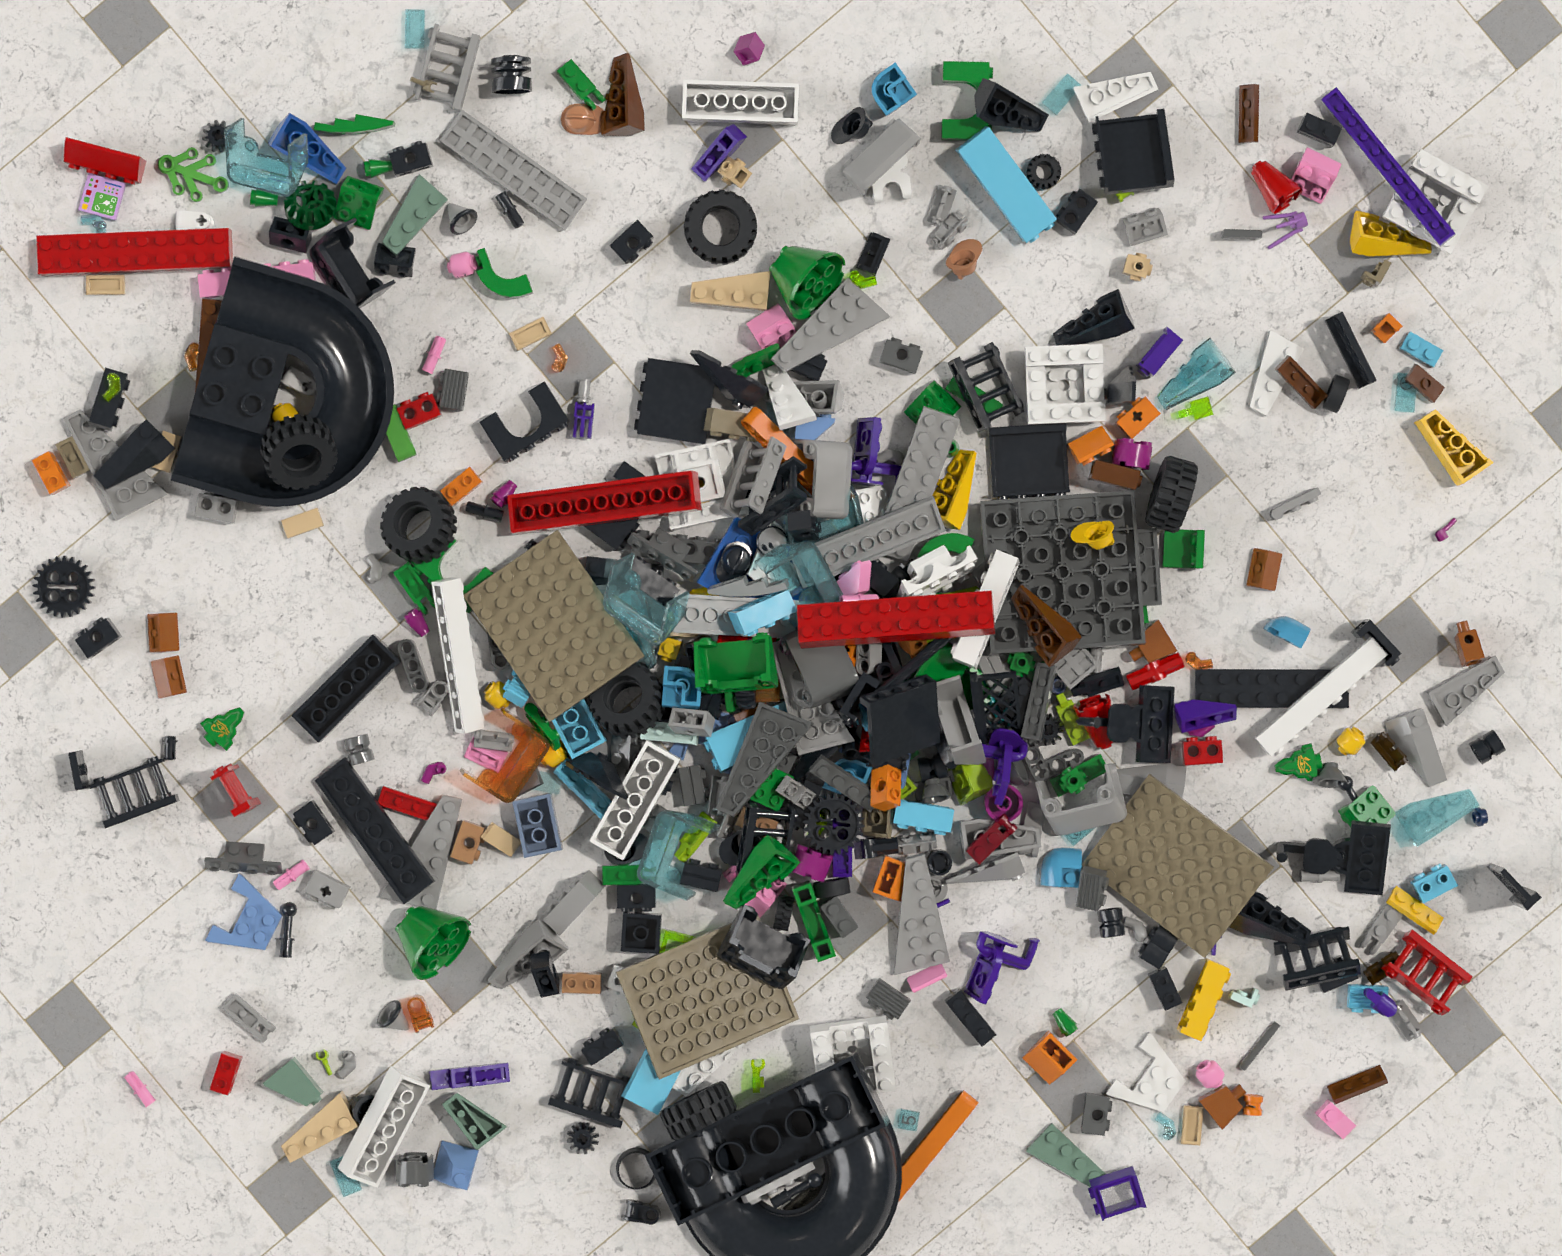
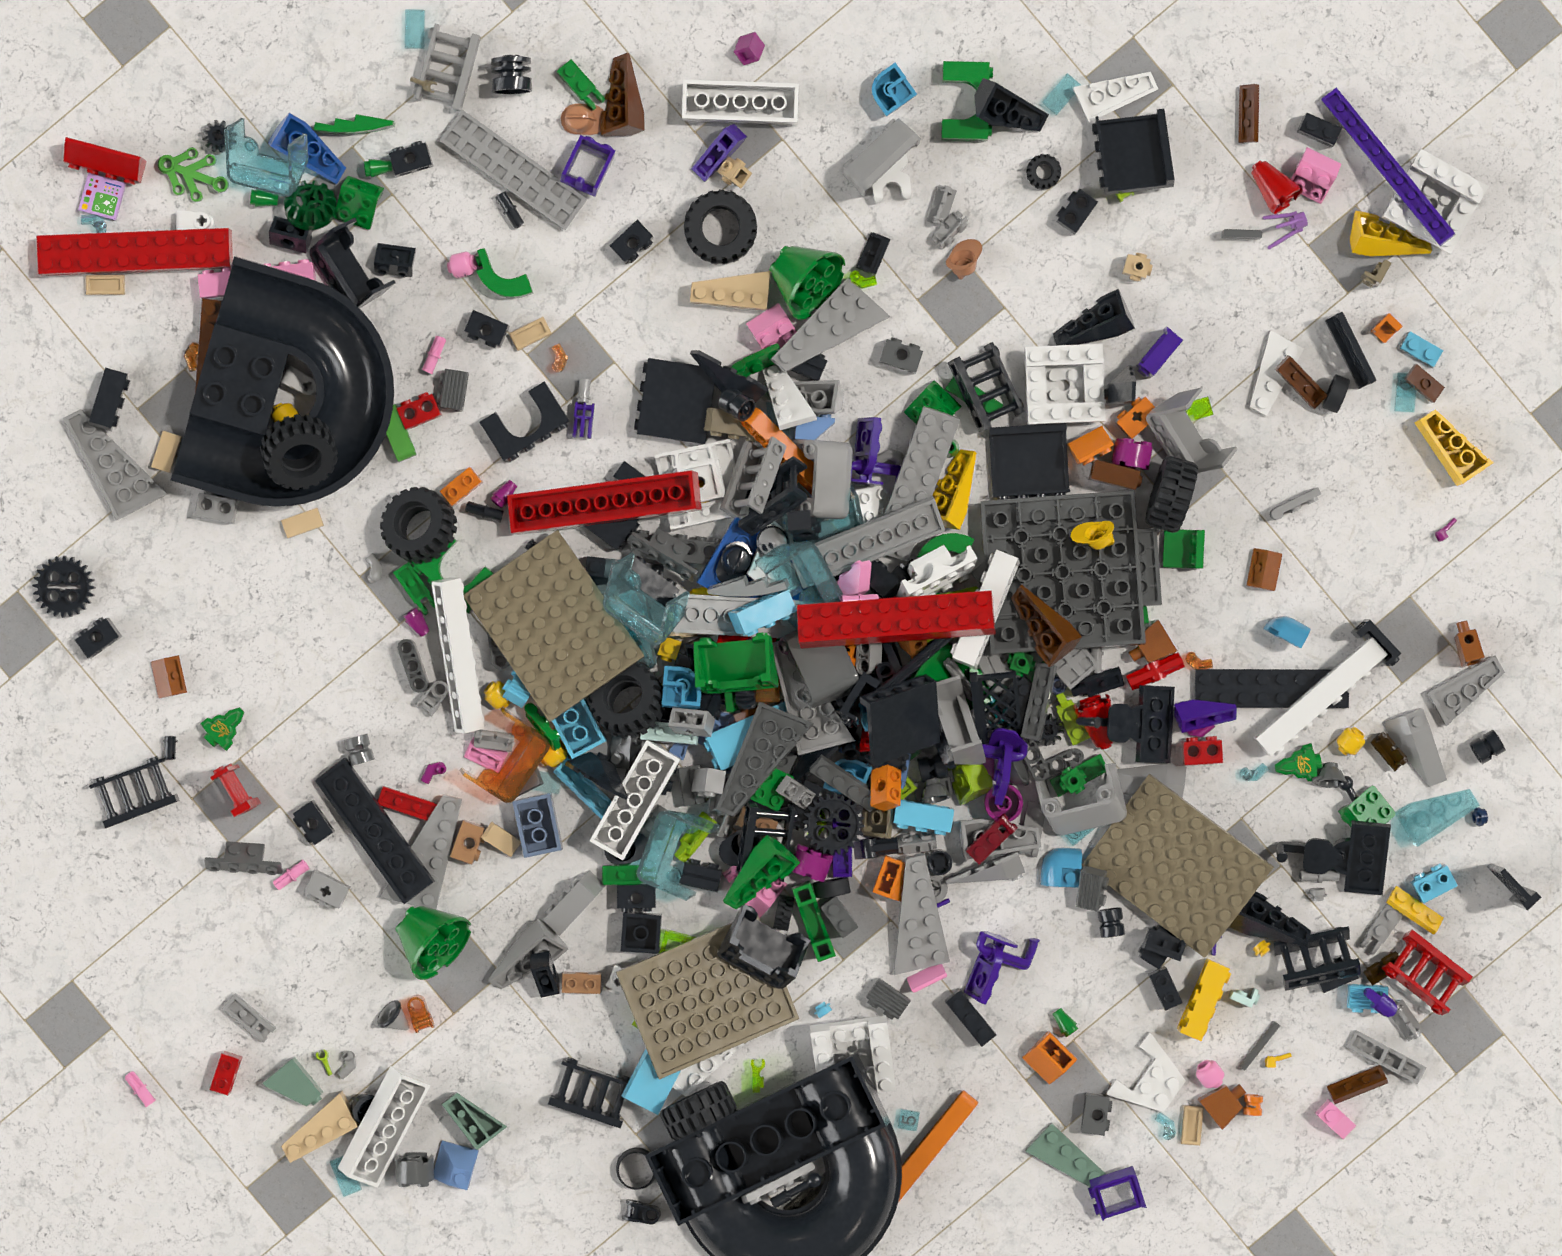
orange brick [32,451,71,495] -> none
dark tan plate [55,436,90,479] -> none
black plate [68,750,89,790] -> none
black wedge [93,419,175,490] -> none
clear neon green arm [102,373,121,402] -> none
dark orange panel [147,613,179,652] -> none
medium blue wing [205,873,283,950] -> none
black pin [279,902,297,958] -> none
black brick [291,634,402,743] -> none
sand green wing [382,174,448,256] -> none
dark purple slope [429,1062,510,1090] -> none
light grey hat [447,203,478,235] -> none
black gear [567,1121,599,1154] -> none
black brick [581,1027,624,1066] -> none
black piece [831,107,873,144] -> none
medium azure brick [956,126,1057,243] -> none
light grey bracket [1122,208,1168,246] -> none
light grey arm [1124,916,1147,942] -> none
clear light blue wedge [1157,338,1236,410] -> none
none -> black brick [464,310,510,348]
none -> window [560,135,616,197]
none -> light grey brick [691,768,726,798]
none -> black wheel [718,387,755,421]
none -> medium azure plate [814,1002,832,1018]
none -> light grey axle [943,657,972,701]
none -> black hinge [1142,928,1186,961]
none -> light grey windscreen [1146,388,1238,473]
none -> clear light blue arm [1240,763,1269,781]
none -> yellow plate [1253,940,1271,957]
none -> yellow hand [1265,1053,1292,1068]
none -> light grey plate [1308,888,1327,901]
none -> light grey slope [1347,1030,1427,1084]

